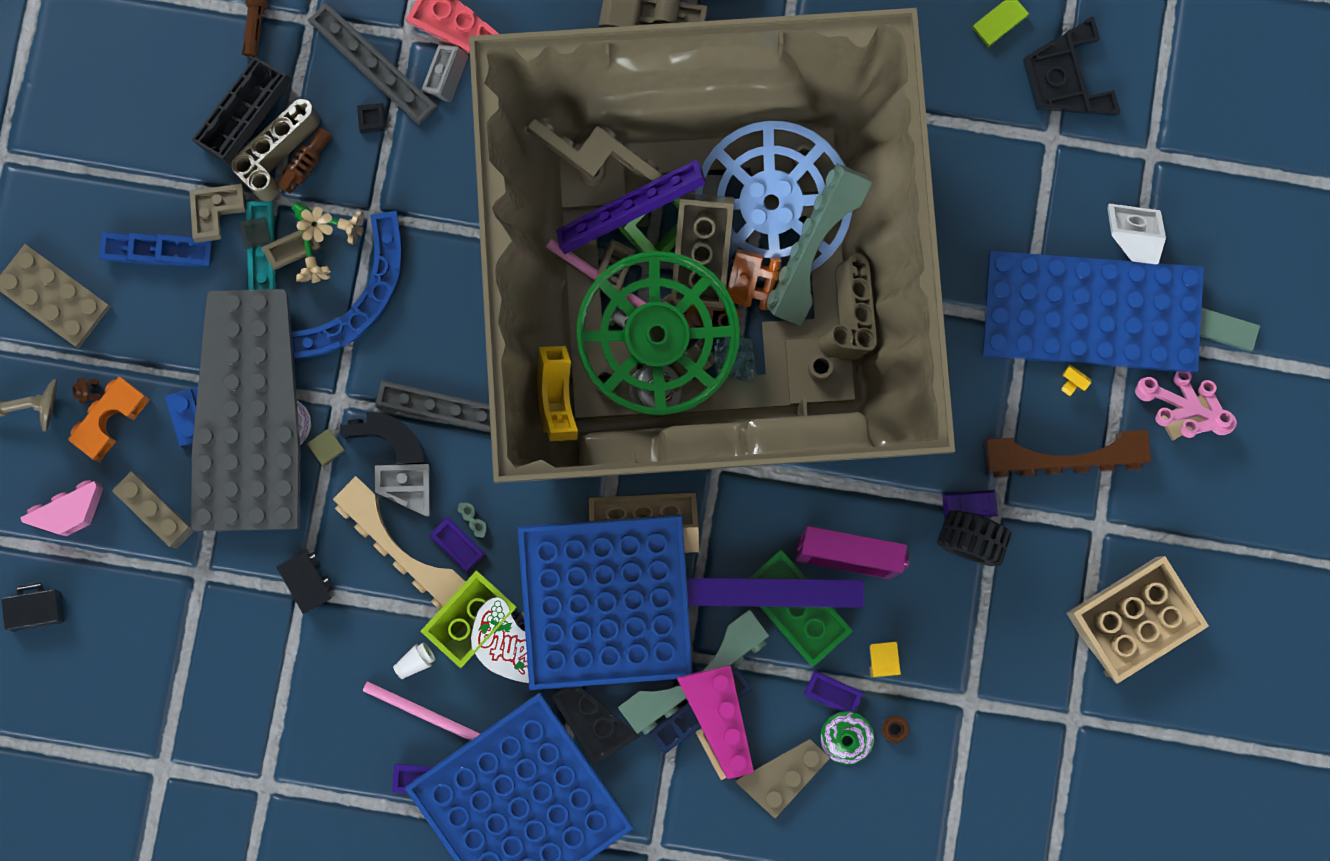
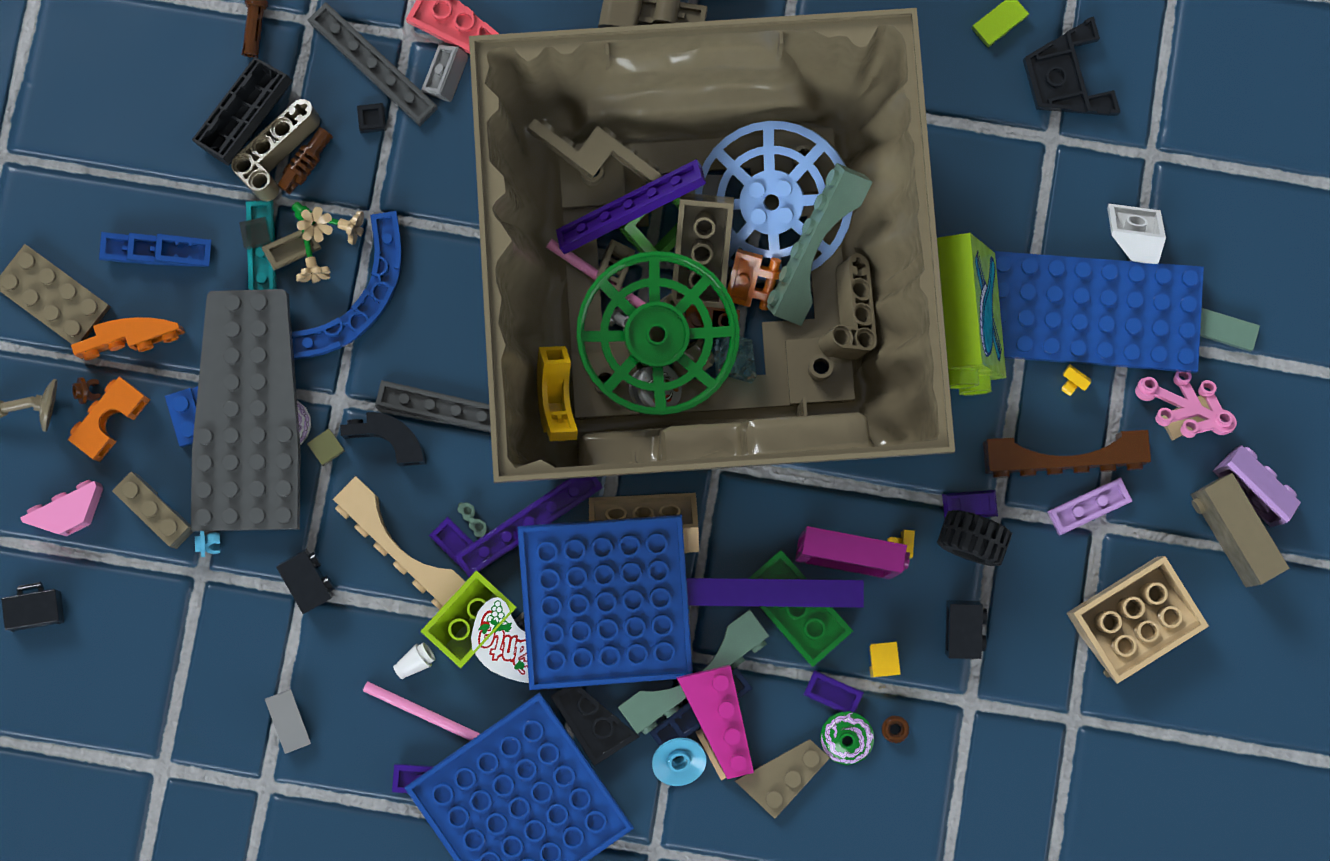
dark tan plate [189,184,246,243] -> none
light grey wing [375,464,430,517] -> none
none -> orange slope [71,317,185,360]
none -> medium azure plate [195,531,220,557]
none -> light grey slope [265,689,311,754]
none -> dark purple tile [454,477,603,578]
none -> medium azure dish [652,738,706,786]
none -> yellow tile [887,530,915,560]
none -> lime brick [937,233,1006,395]
none -> black brick [945,600,987,659]
none -> lavender tile [1047,477,1132,536]
none -> dark tan brick [1190,473,1290,588]
none -> lavender slope [1213,445,1301,527]

